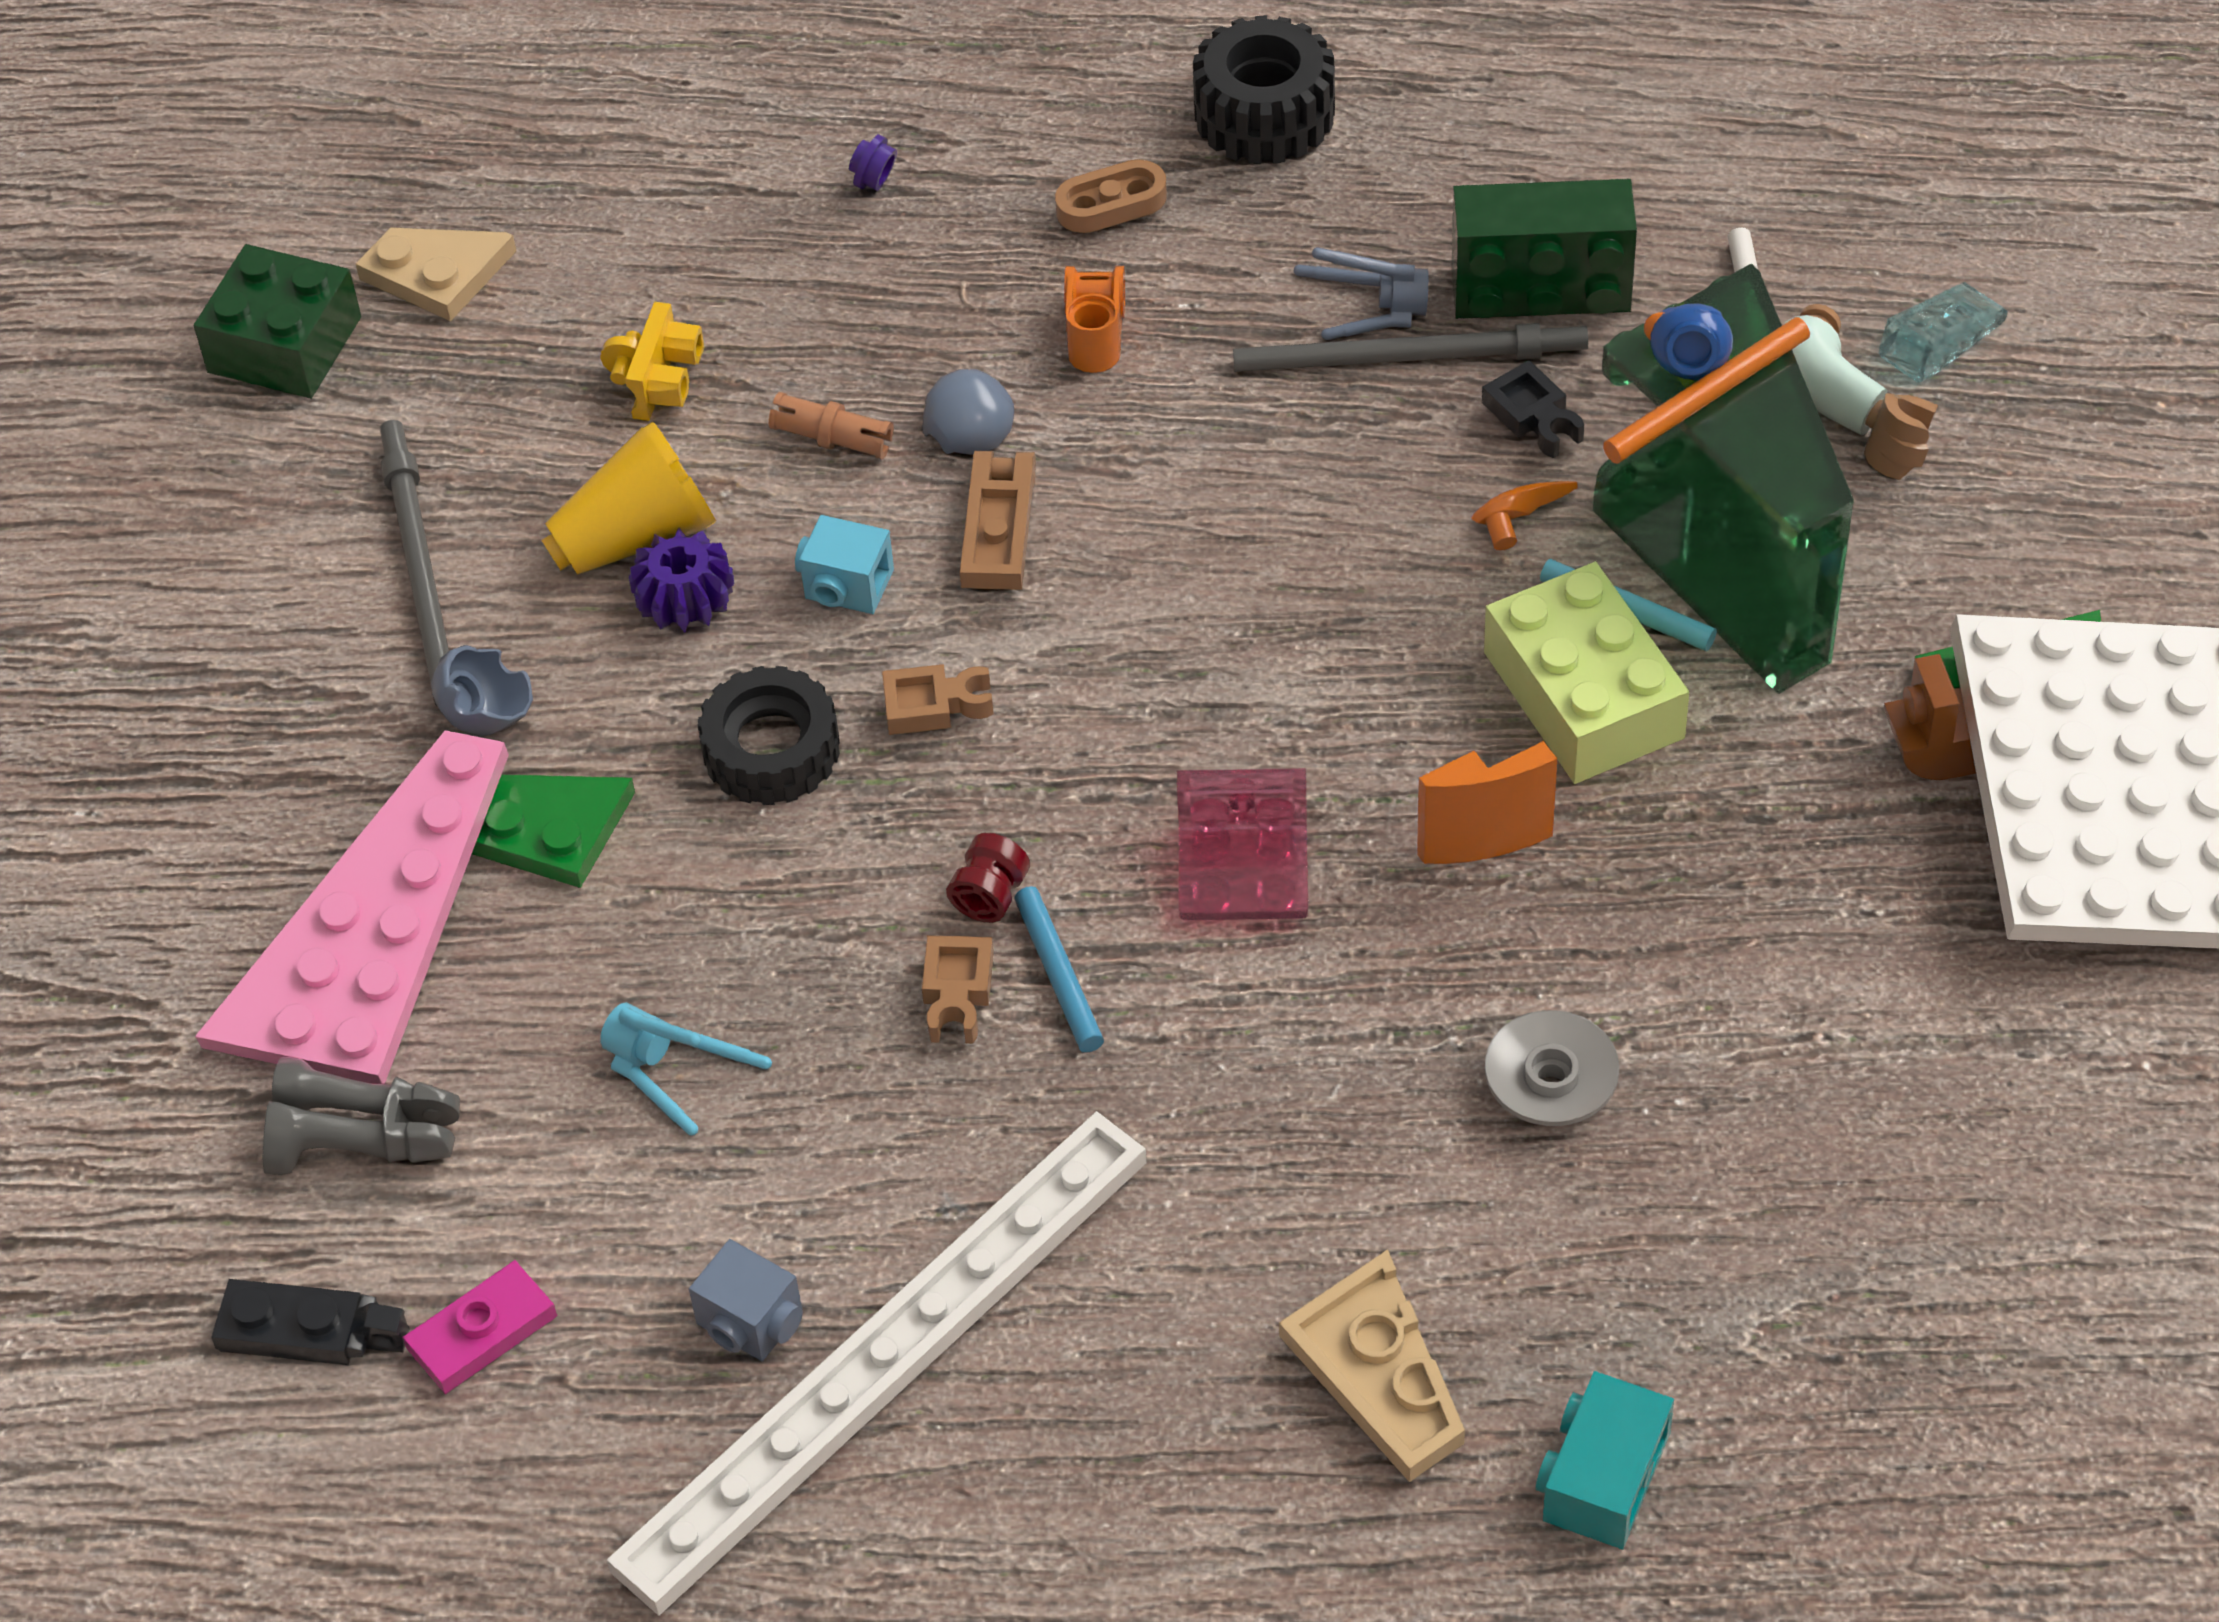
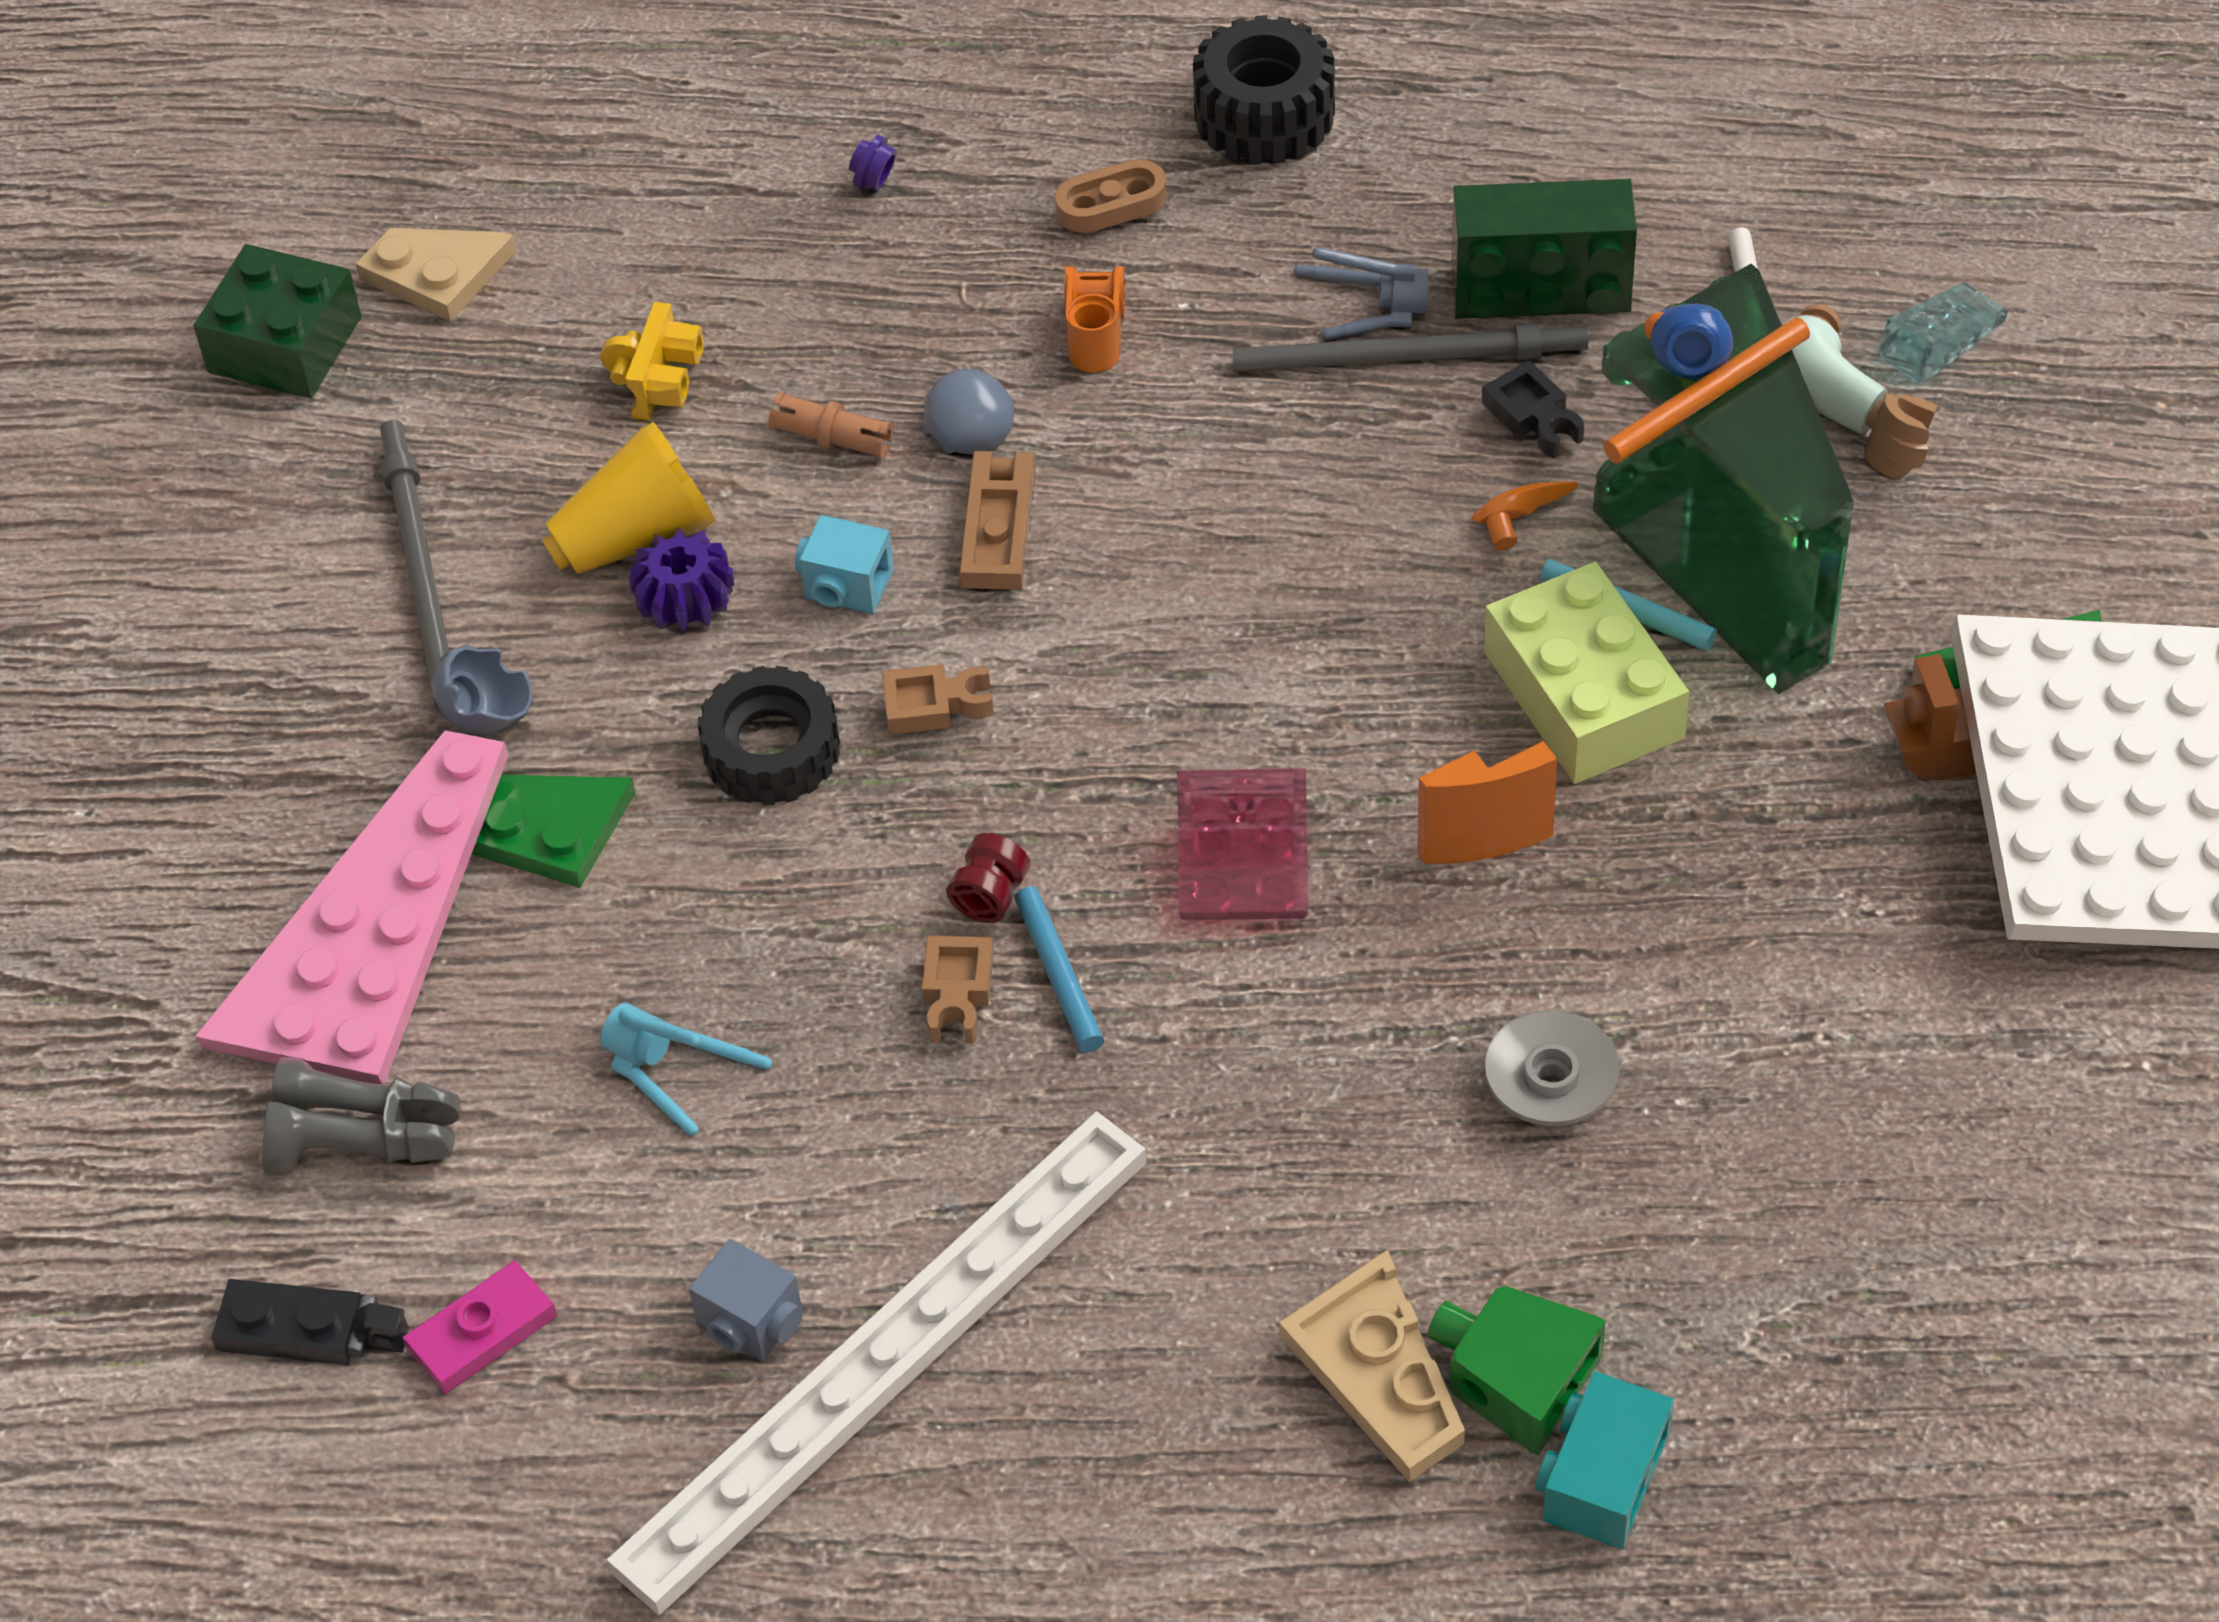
none -> green torso [1427,1286,1606,1455]

